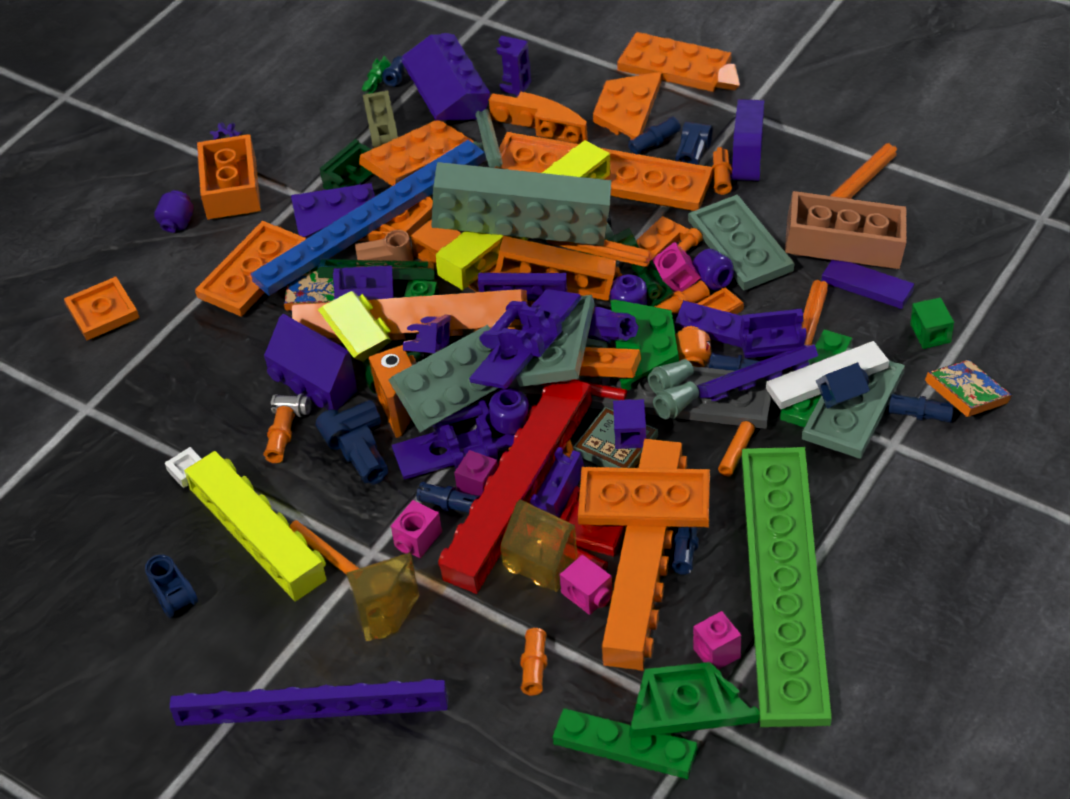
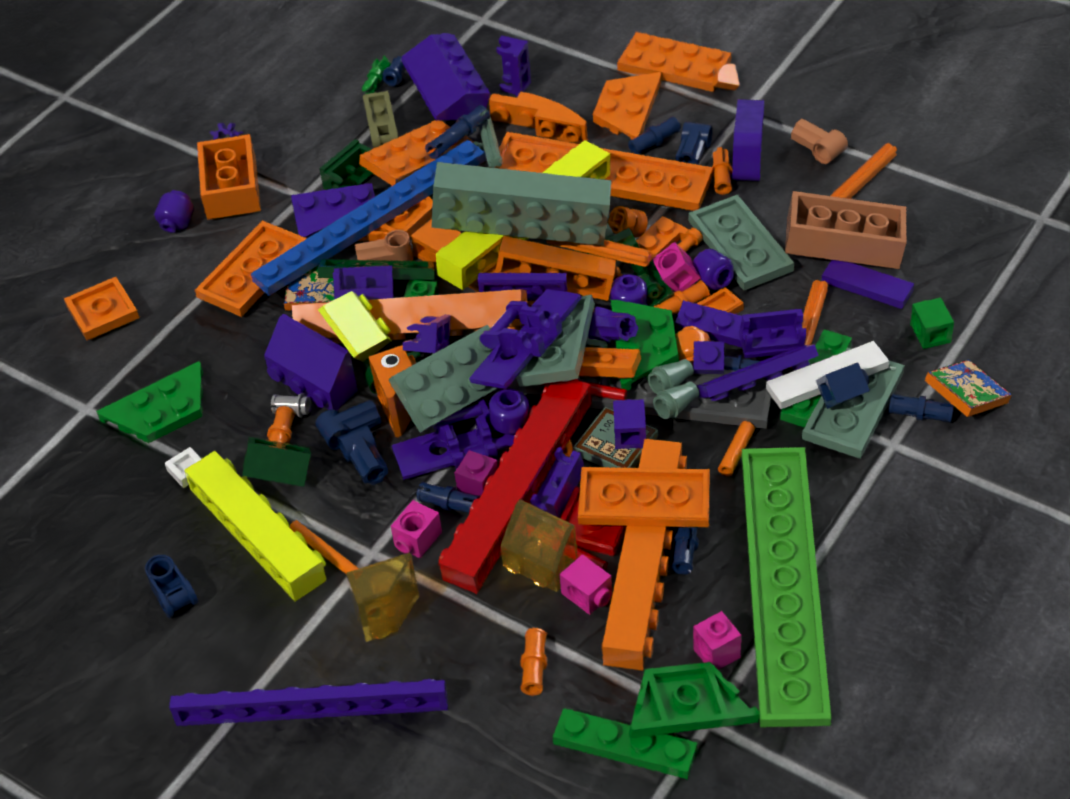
none -> green wing [96,361,203,443]
none -> dark green hinge [242,437,311,487]
none -> dark blue pin [425,105,490,159]
none -> orange wheel [608,206,648,238]
none -> dark purple plate [693,341,724,374]
none -> nougat piece [791,119,848,164]

